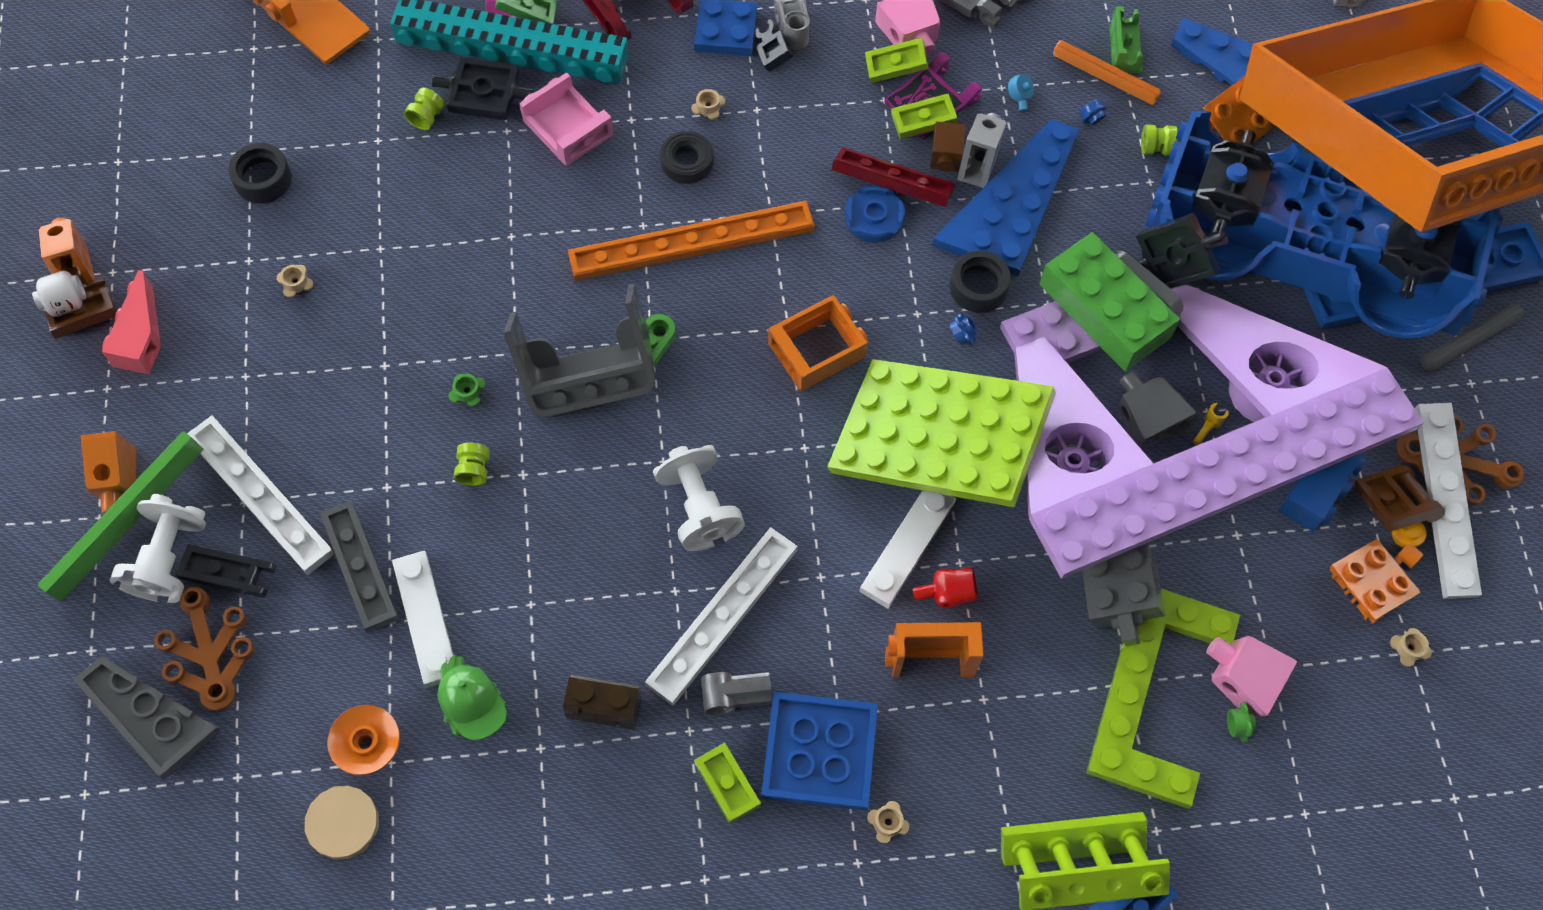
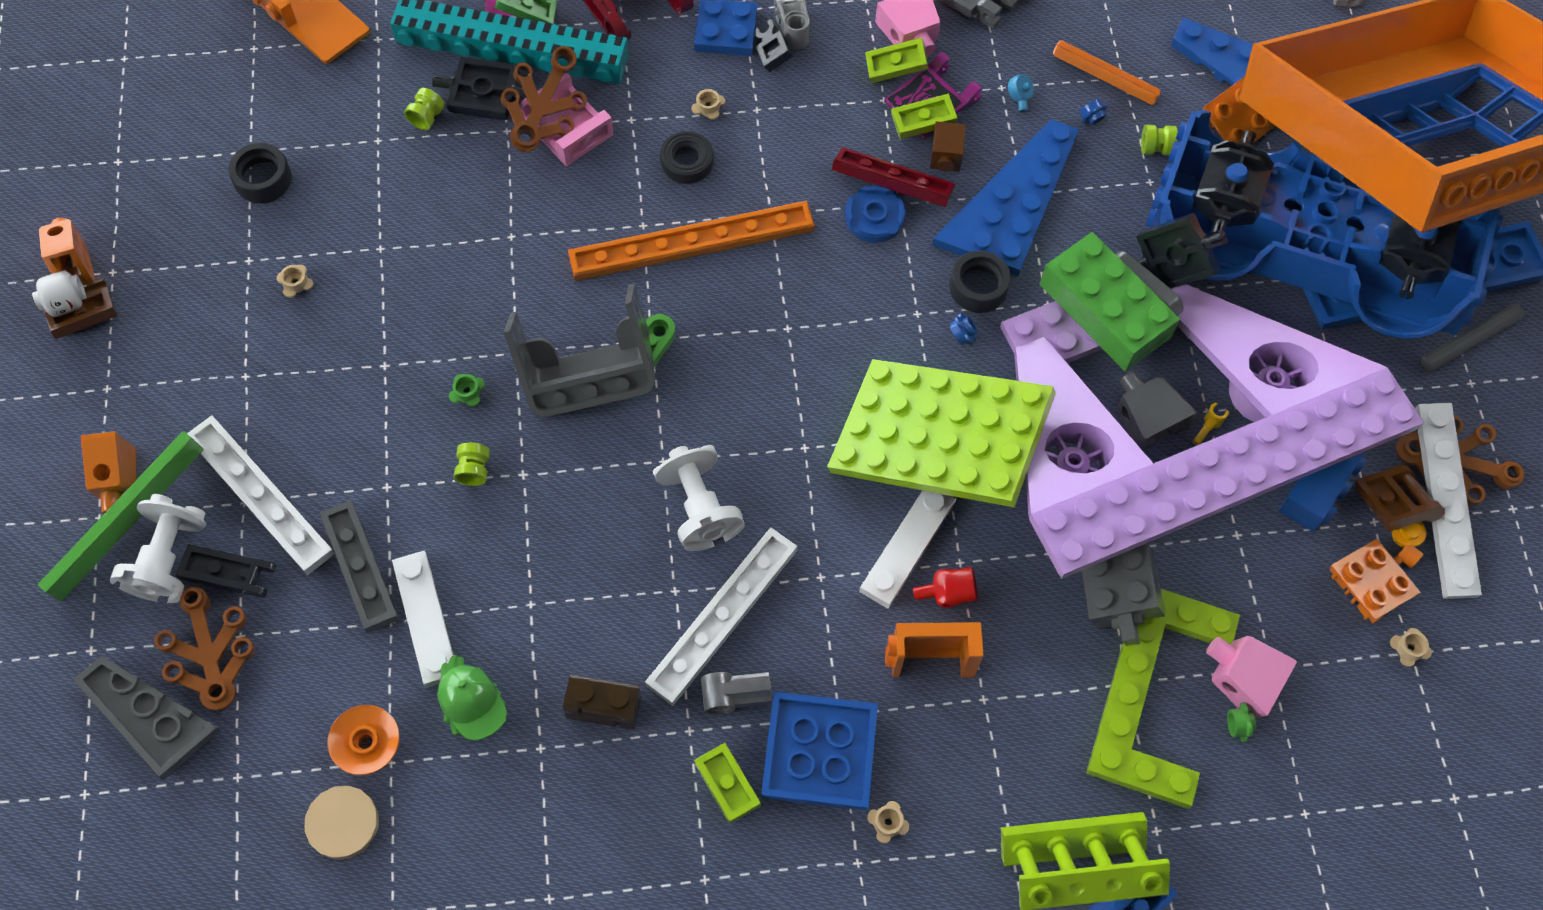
coral slope [102,270,161,375] -> none
orange window [768,295,869,392] -> none
light grey torso [957,113,1007,188] -> none
bright green hinge [1109,6,1143,74] -> none
none -> dark orange plant [501,46,587,152]

